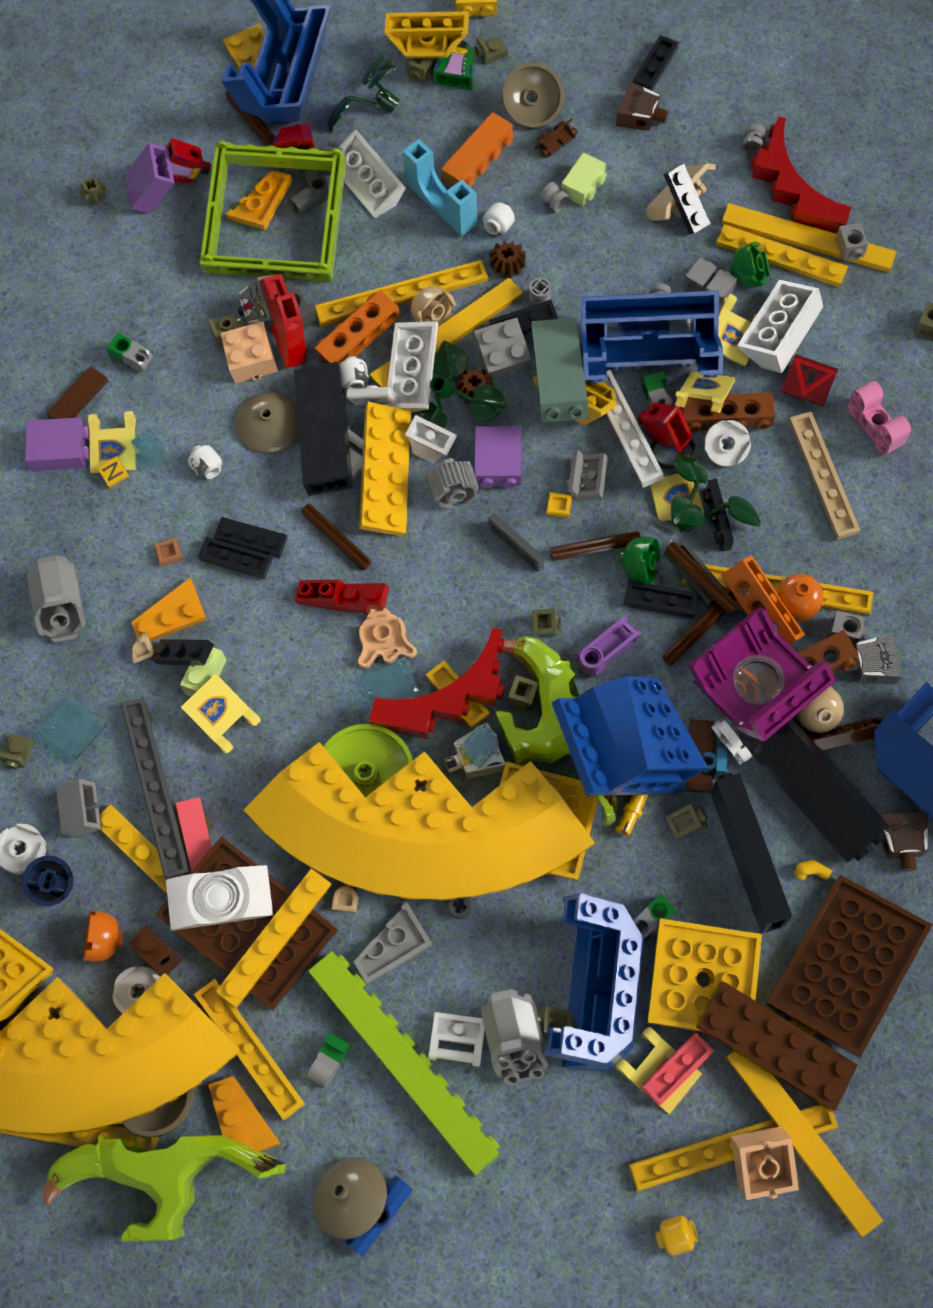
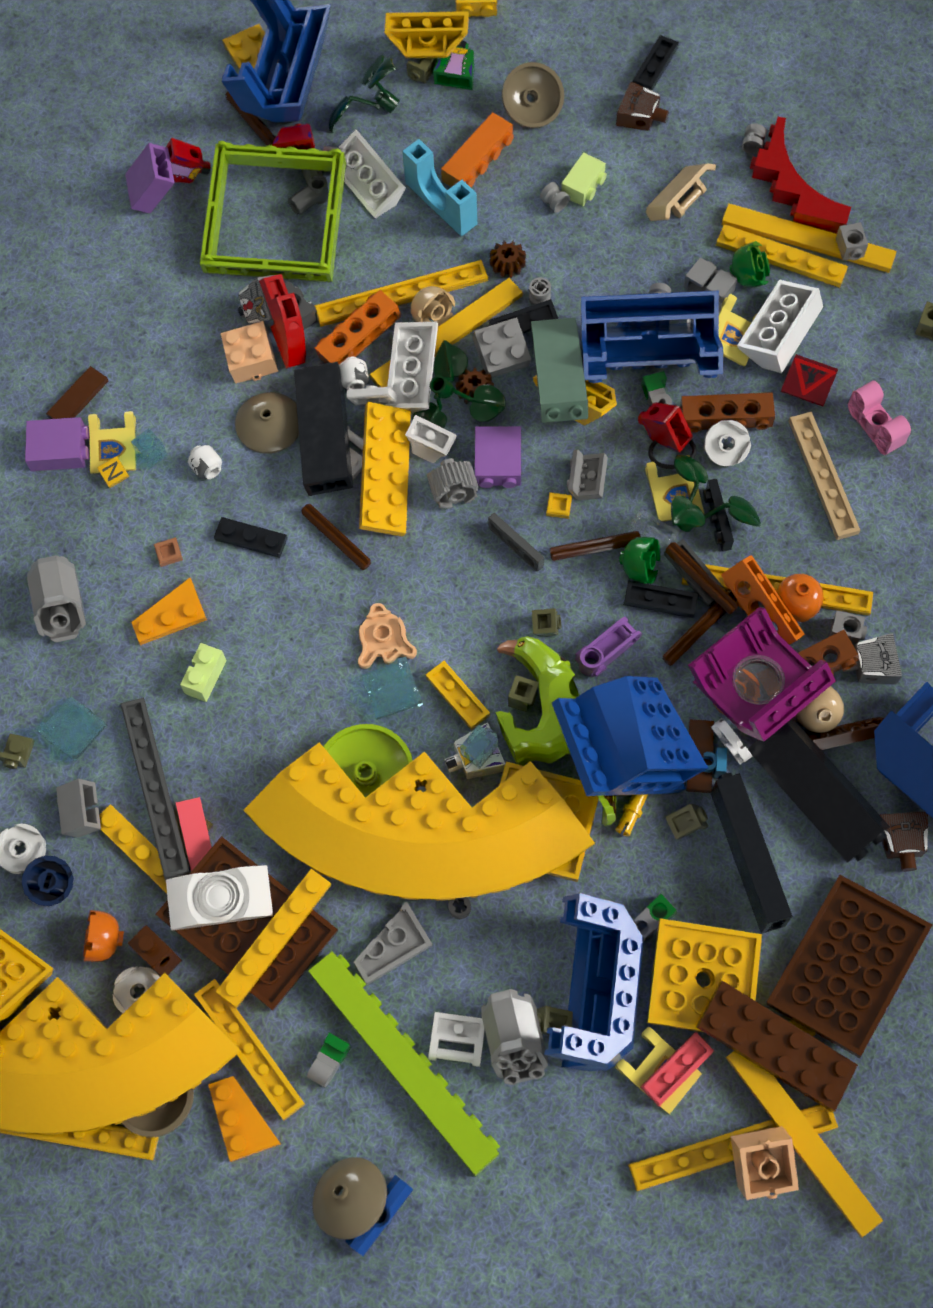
lime animal [42,1135,287,1241] -> none
olive gear [79,177,107,204] -> none
leg [107,332,153,372] -> none
tan tile [131,632,155,664] -> none
black plate [151,639,214,666] -> none
light yellow flag [180,673,261,753] -> none
black plate [198,537,273,580] -> none
olive brick [208,313,244,348] -> none
light orange wing [226,170,293,230] -> none
red slope [295,580,389,613] -> none
tan tile [331,886,358,913] -> none
red arch [369,628,506,740] -> none
olive bracket [475,35,508,65] -> none
white head [483,202,515,236] -> none
reddish brown hinge [534,118,578,157] -> none
white plate [602,370,664,488] -> none
yellow head [656,1215,698,1256] -> none
plate [663,164,710,234] -> none
light yellow flag [675,371,735,413] -> none
yellow arm [794,860,833,881] -> none

